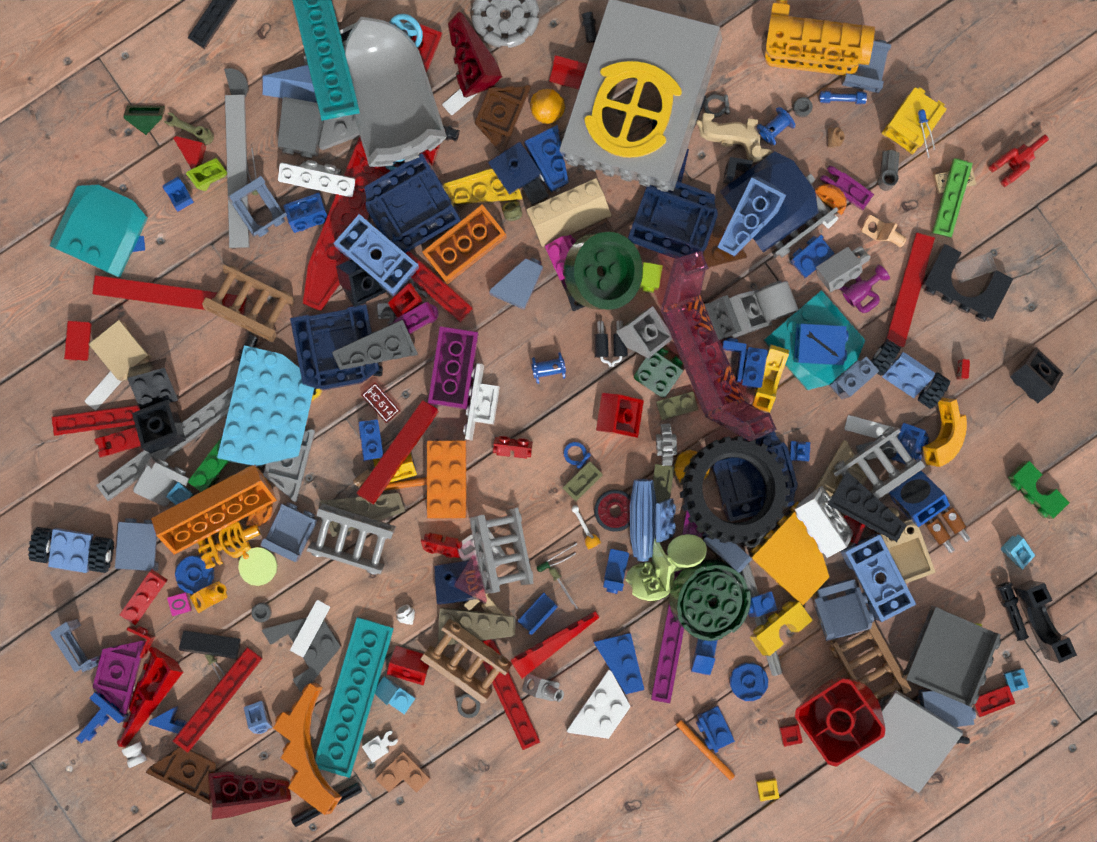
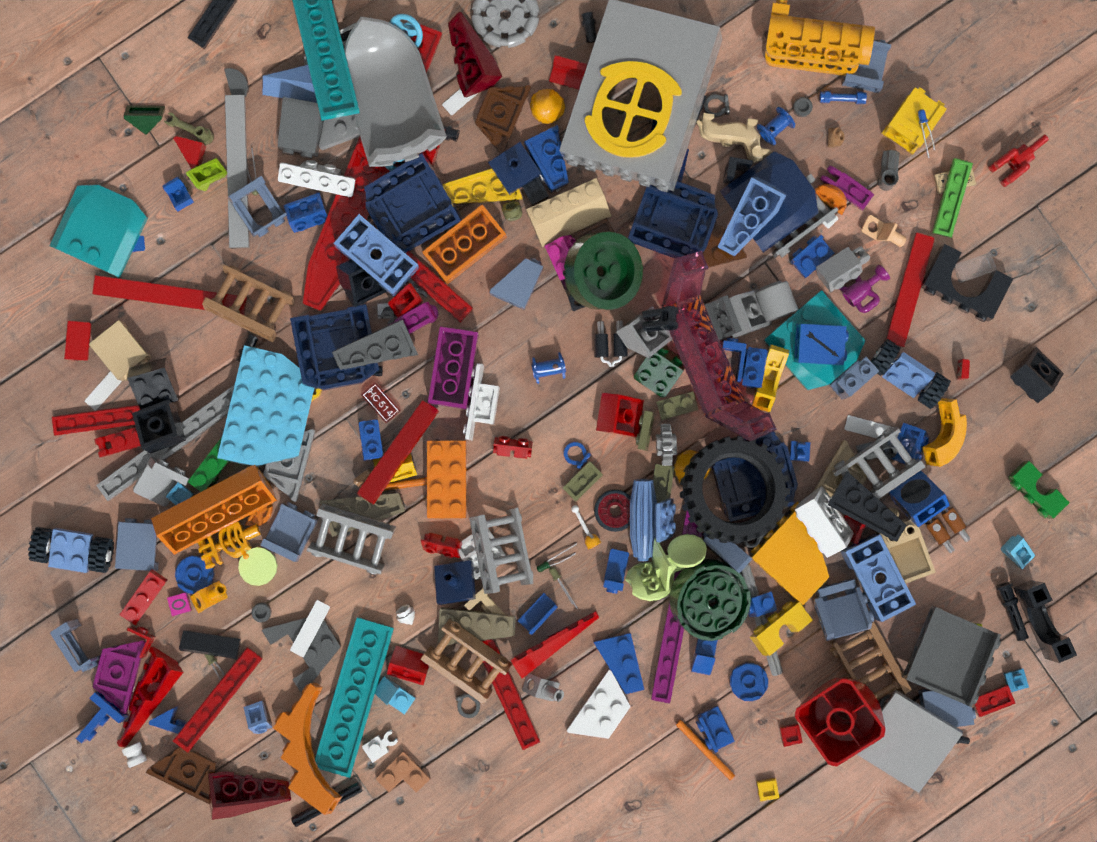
clear pink tile [455,555,487,604] -> none
lime brick [640,262,663,293] -> none
none -> olive plate [636,411,655,451]
none -> black piece [642,306,679,332]

